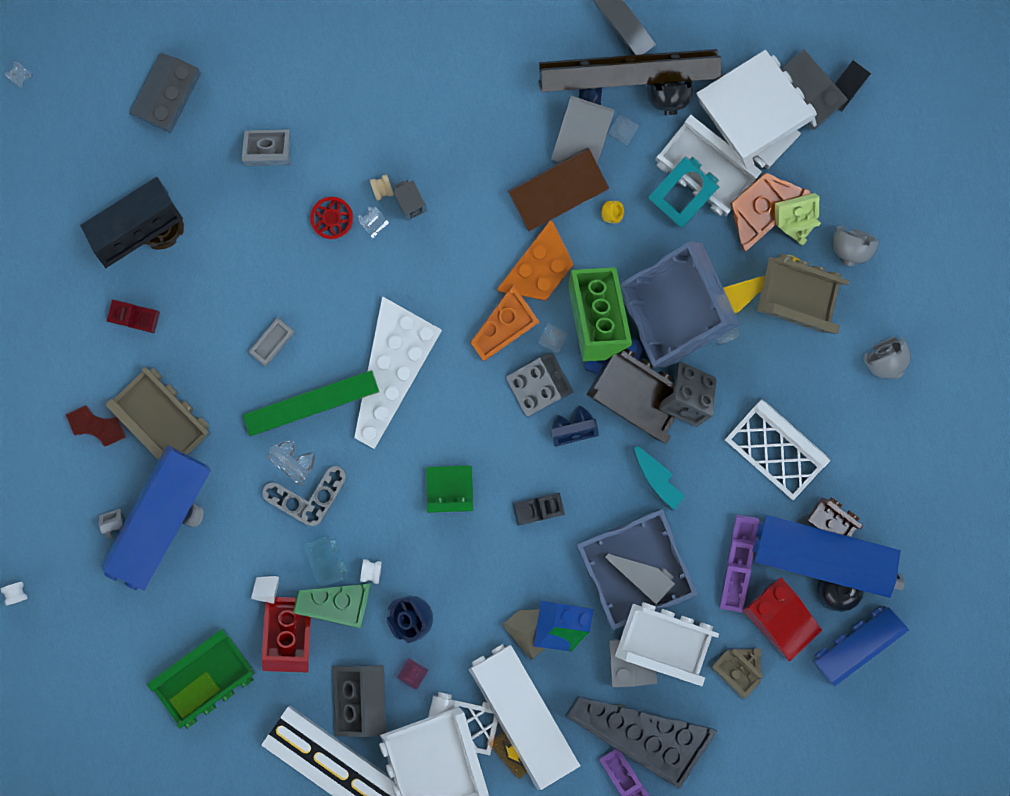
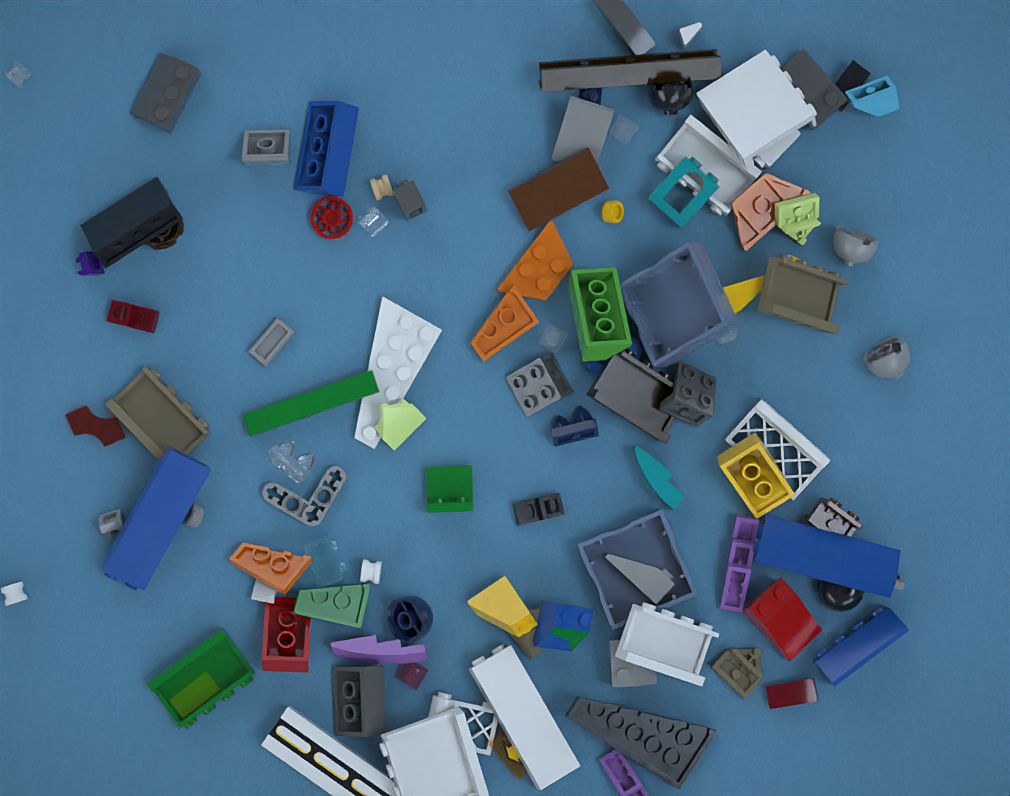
none -> dark purple tile [76,251,105,276]
none -> orange wing [229,542,313,595]
none -> blue slope [294,101,359,197]
none -> medium lavender slope [331,635,428,664]
none -> yellowish green slope [375,399,427,451]
none -> yellow slope [467,576,538,637]
none -> white slope [678,22,702,49]
none -> yellow slope [717,432,795,519]
none -> dark red slope [766,678,818,709]
none -> medium azure slope [845,76,900,117]

